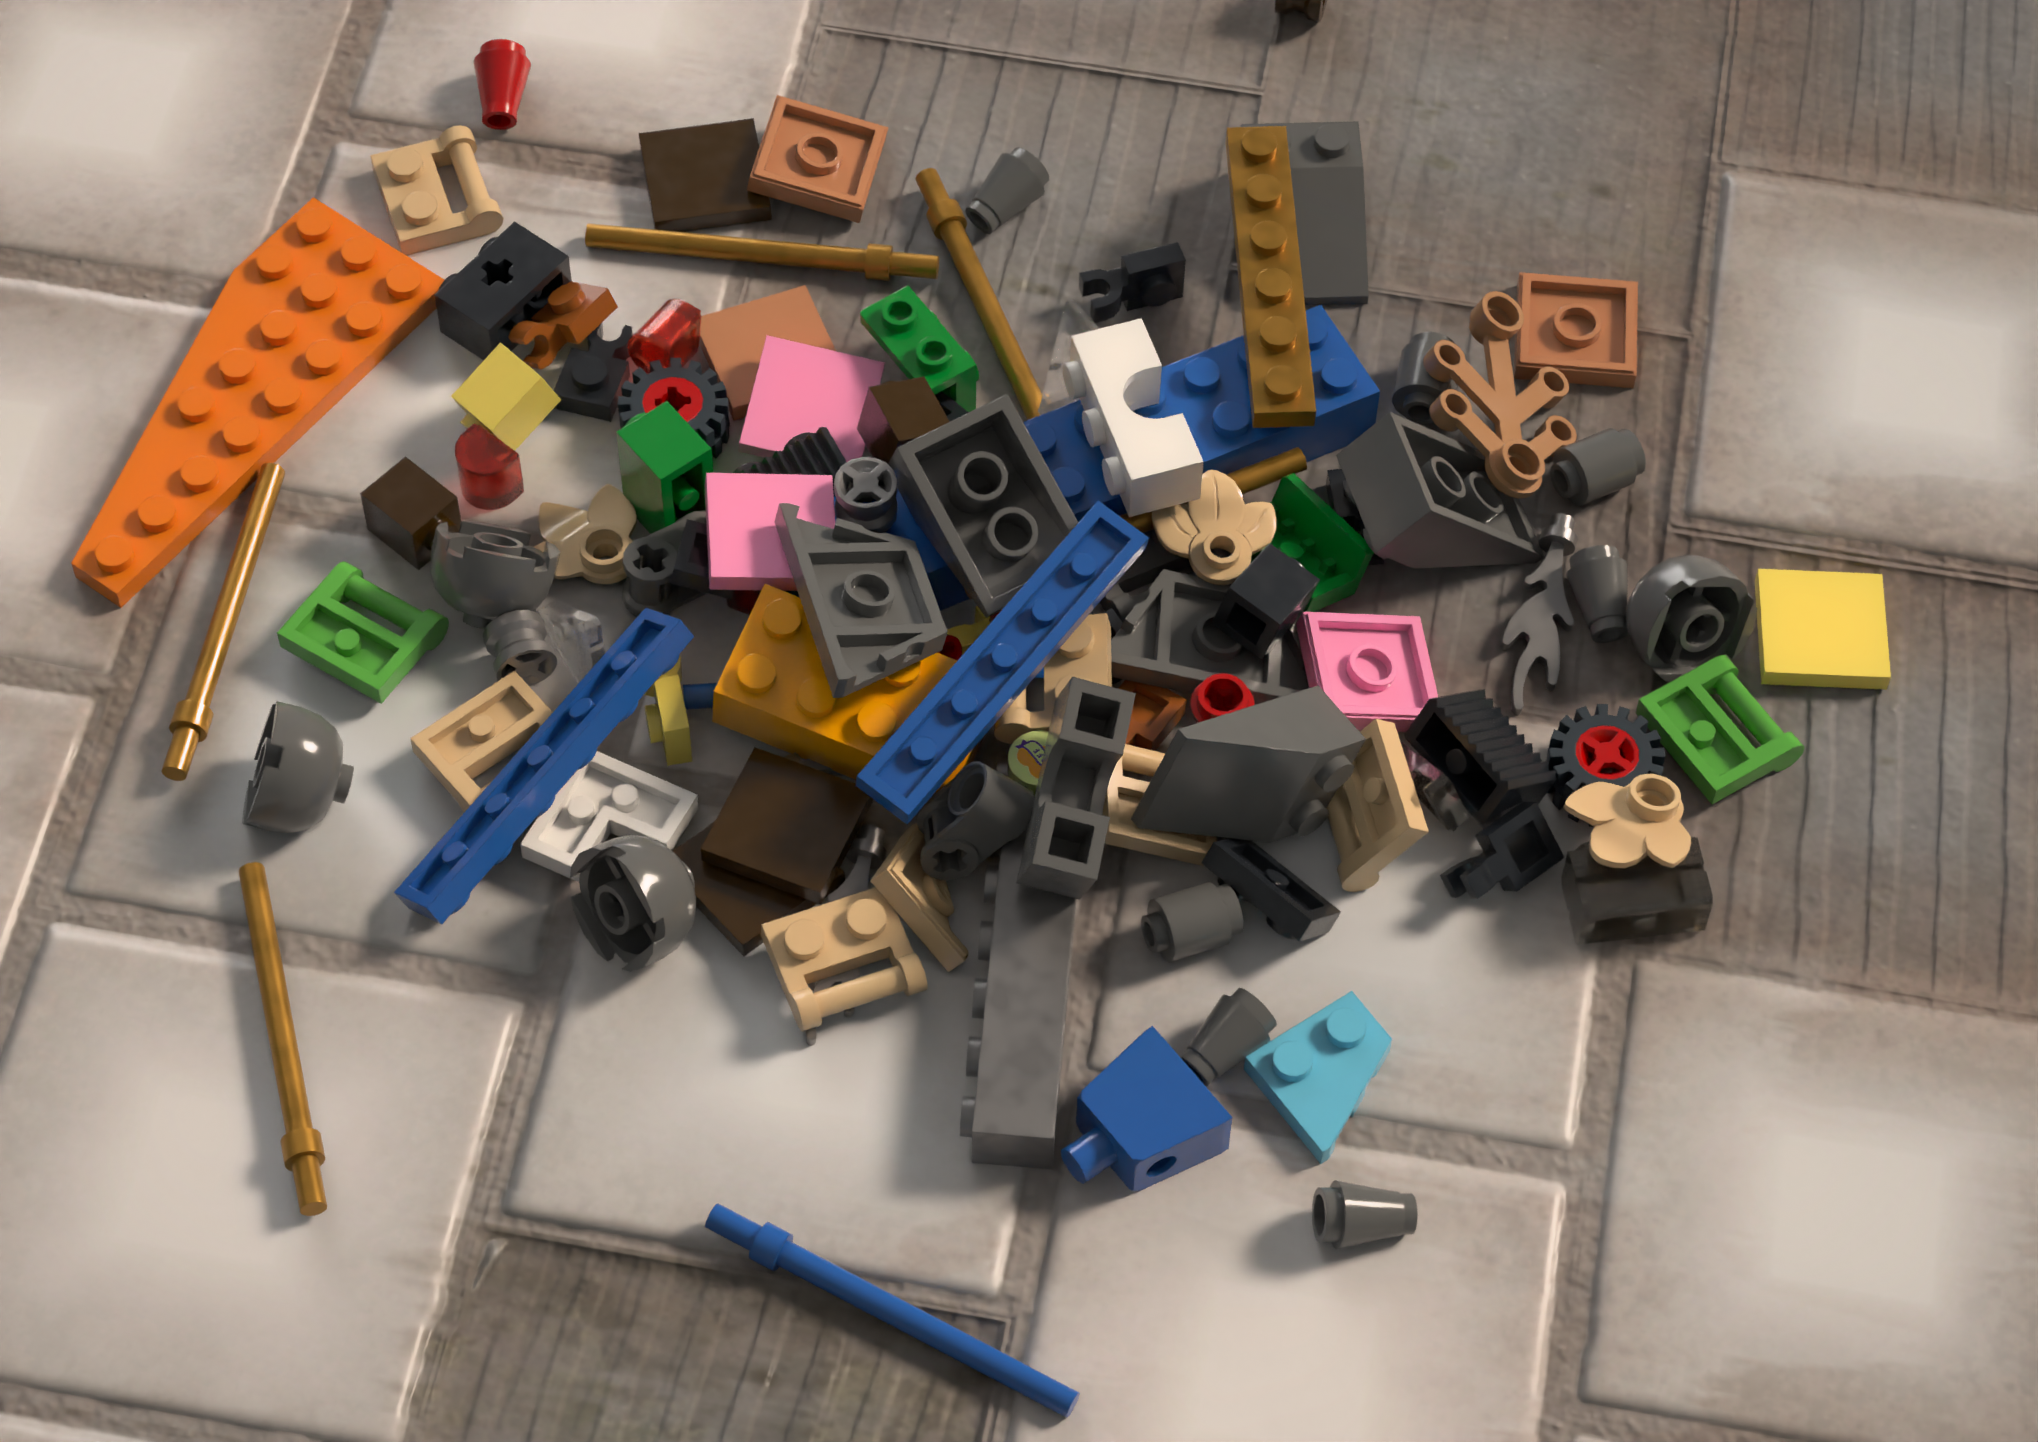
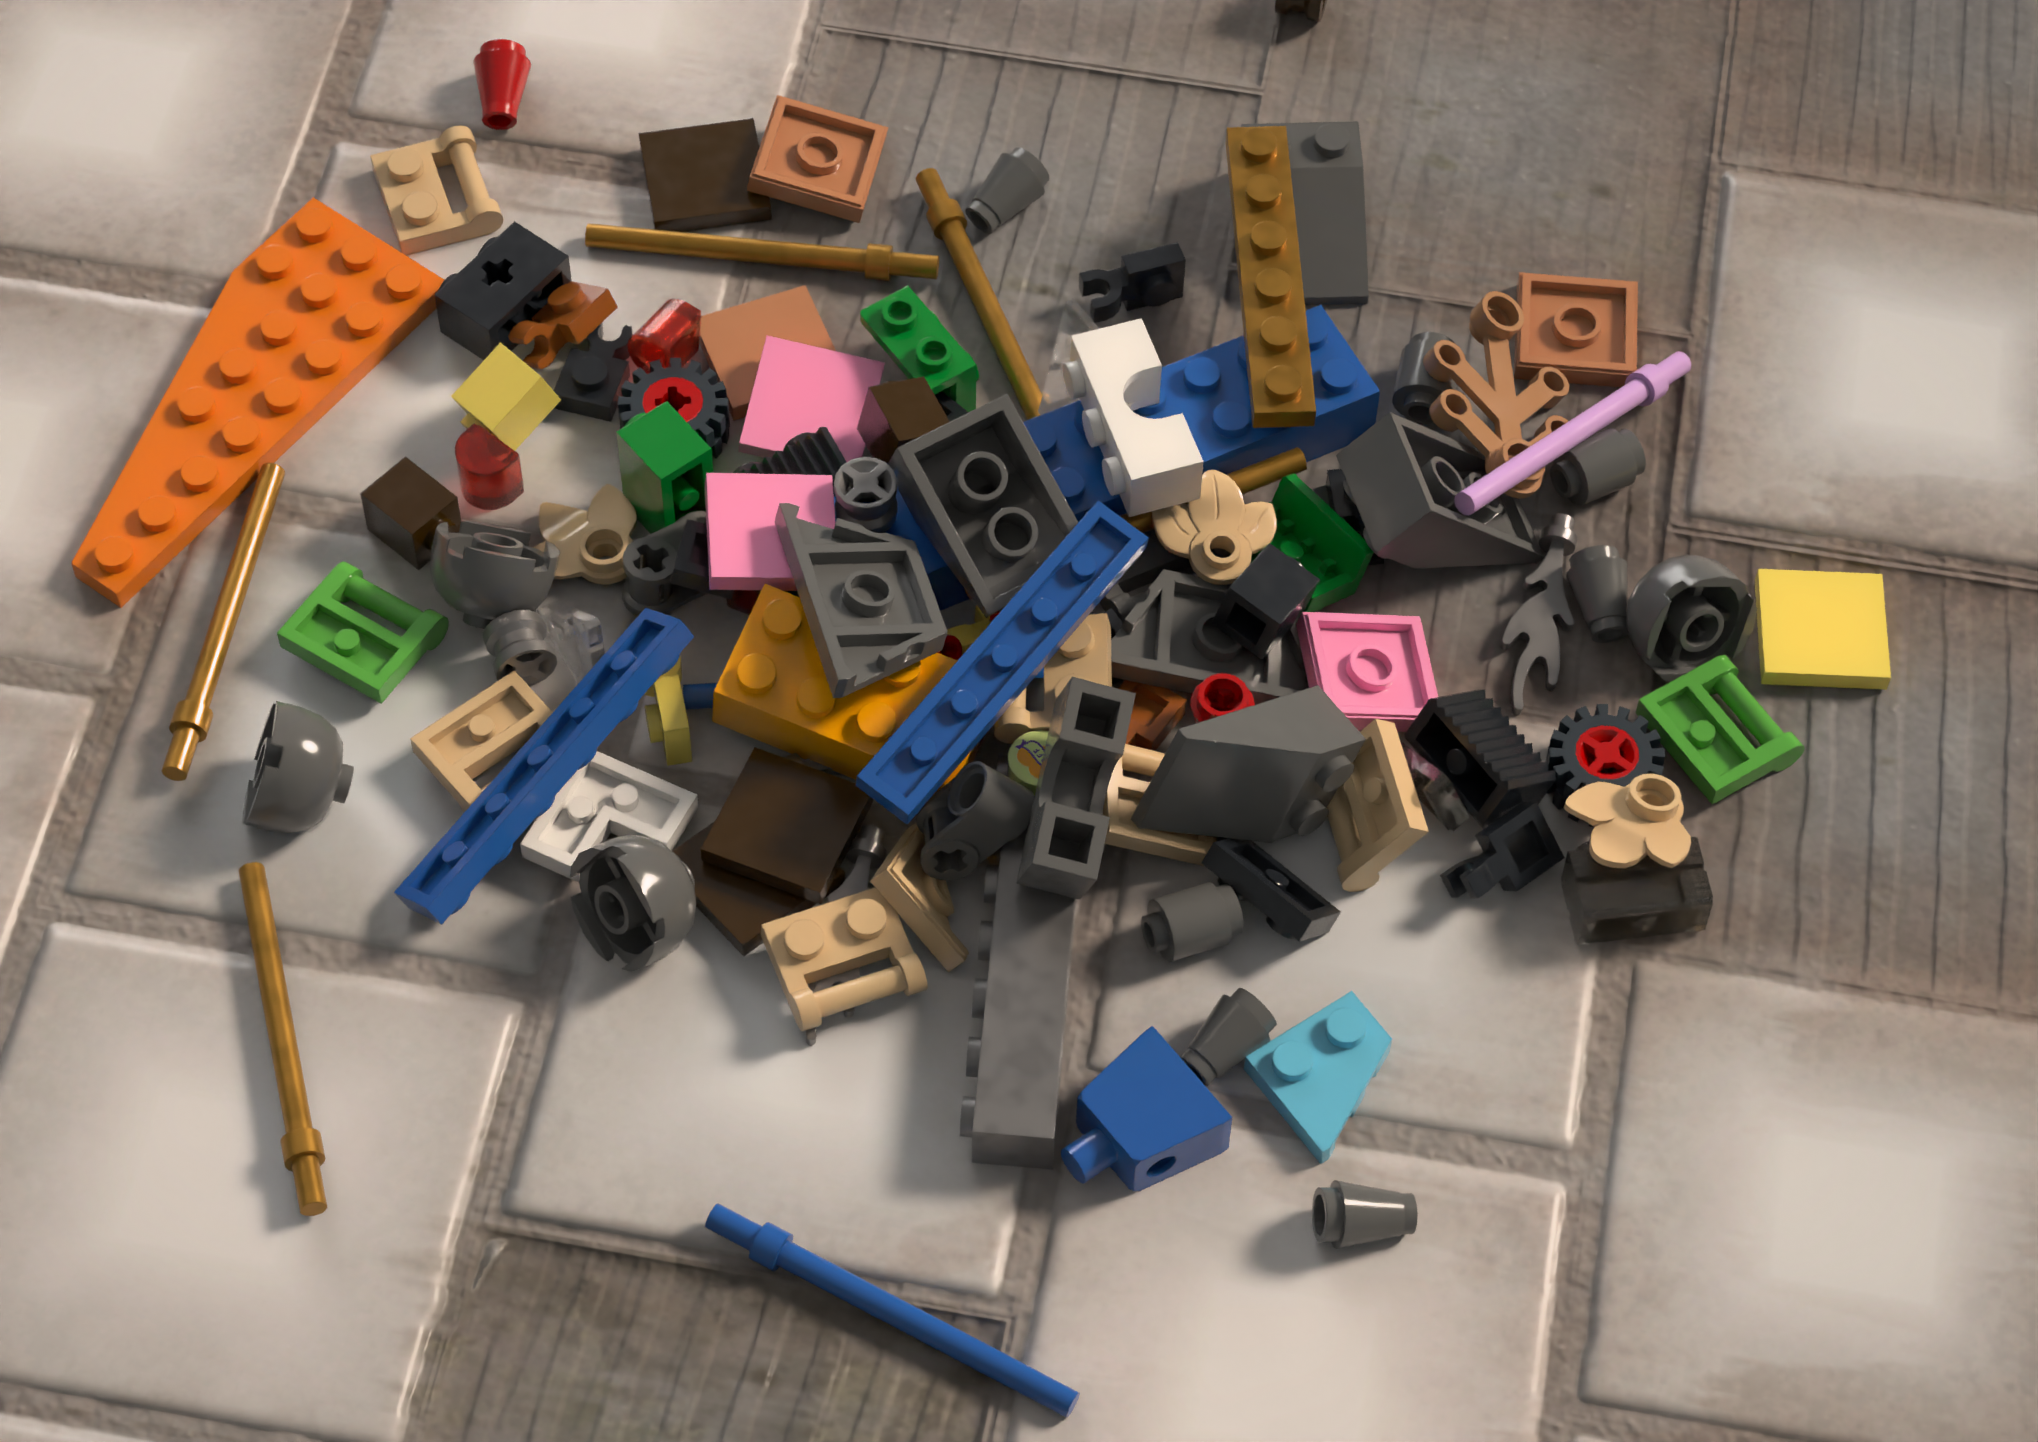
none -> lavender bar [1454,351,1691,515]

